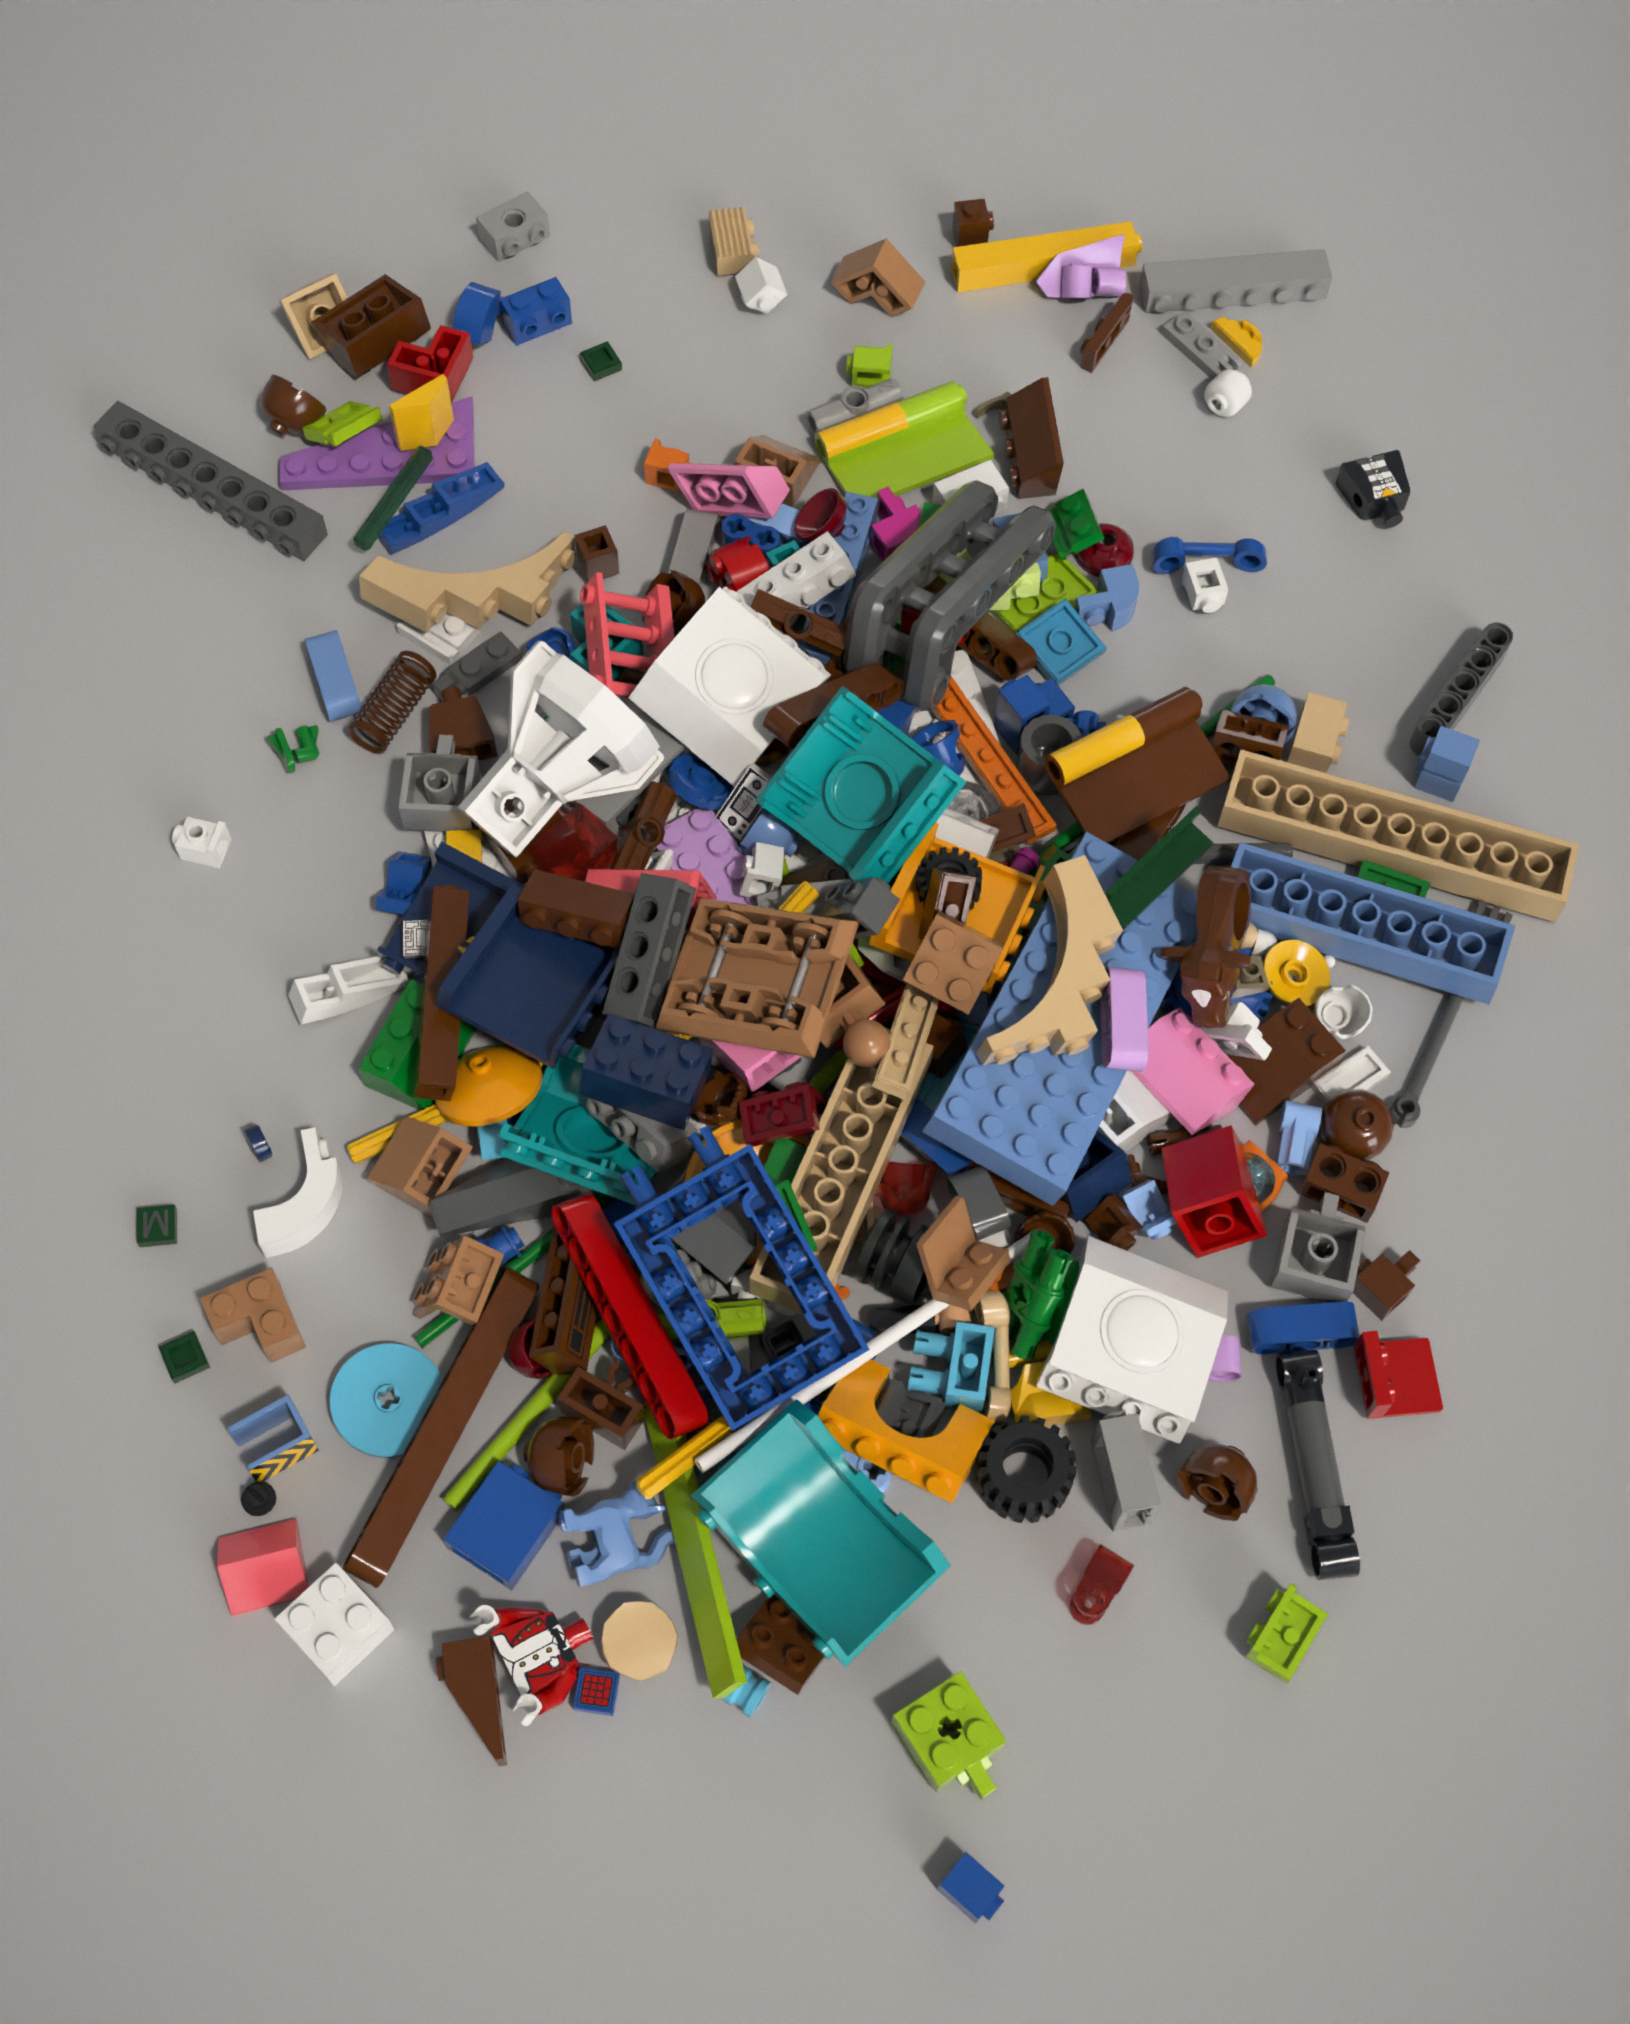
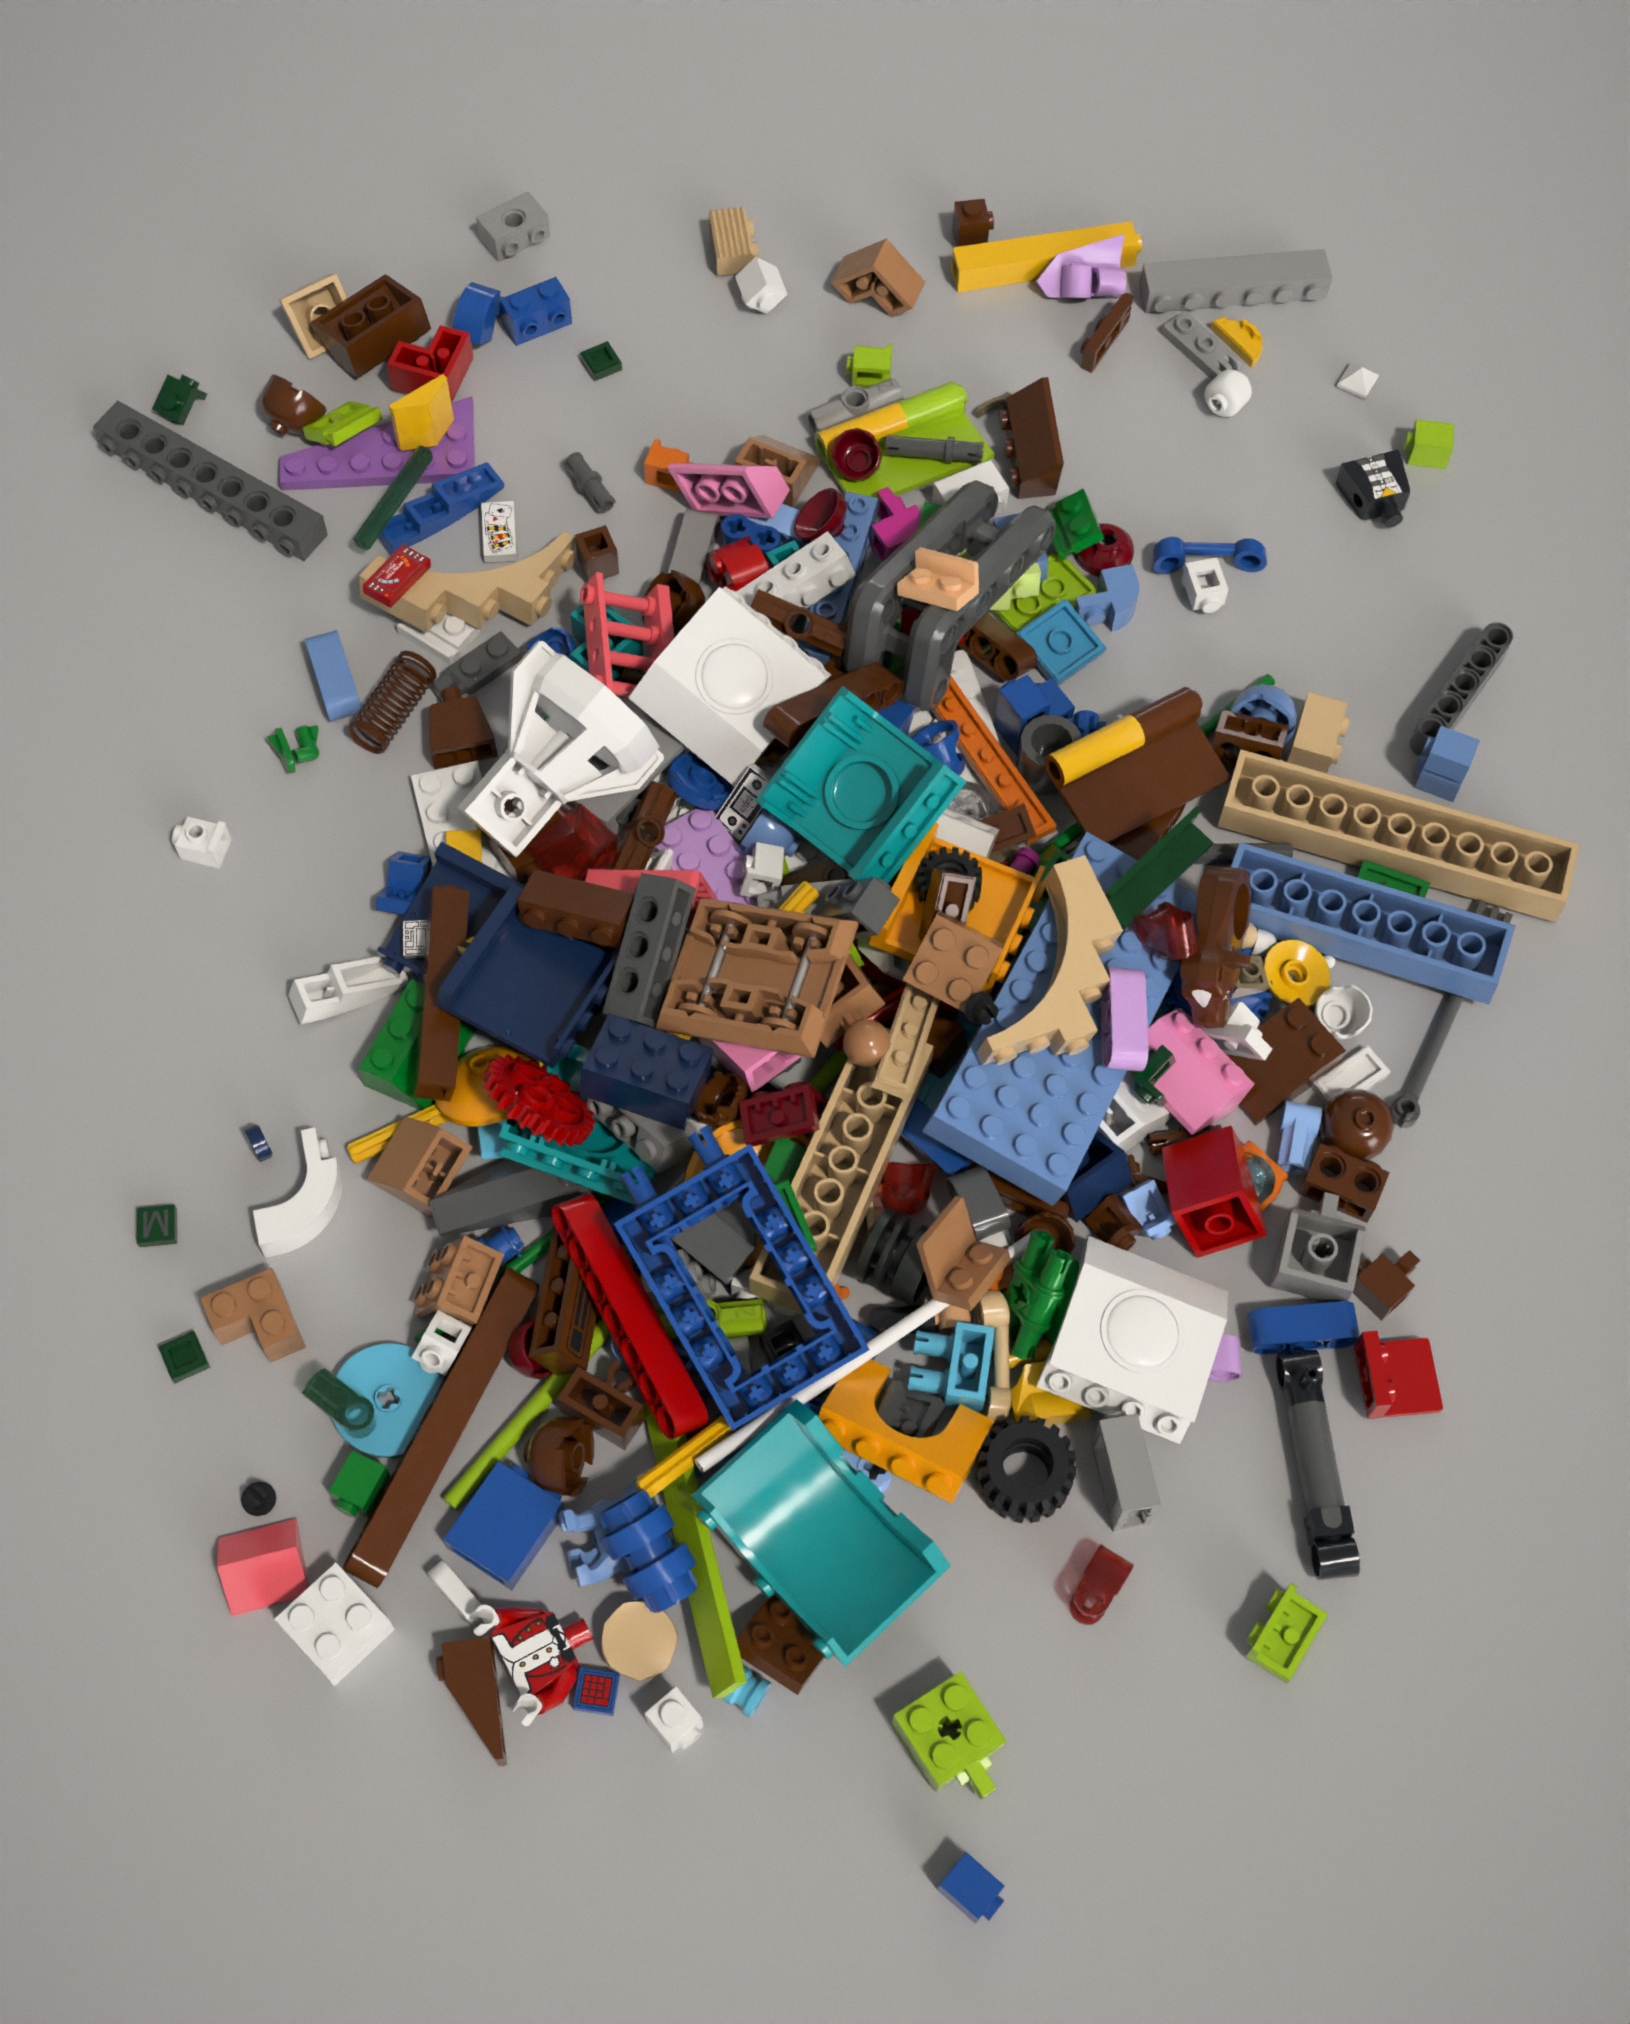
medium blue piece [227,1394,319,1482] -> none
light grey hinge [398,734,481,832] -> none
reddish brown cylinder [1176,1444,1258,1521] -> none
none -> dark green bracket [152,374,207,425]
none -> clear green piece [302,1368,377,1439]
none -> green brick [329,1450,391,1518]
none -> red tile [363,544,431,608]
none -> white brick [411,1310,472,1376]
none -> white beam [427,1560,484,1629]
none -> white tile [481,501,517,563]
none -> red gear [482,1054,596,1147]
none -> dark grey pin [564,452,616,513]
none -> blue piece [599,1489,698,1613]
none -> white brick [645,1687,703,1753]
none -> dark red hair [832,428,882,482]
none -> dark grey pin [885,434,984,463]
none -> light nougat bracket [897,547,979,611]
none -> black piece [965,992,998,1025]
none -> clear red piece [1132,902,1199,959]
none -> dark green bracket [1132,1044,1176,1107]
none -> white slope [1337,363,1379,399]
none -> lime brick [1403,419,1454,469]

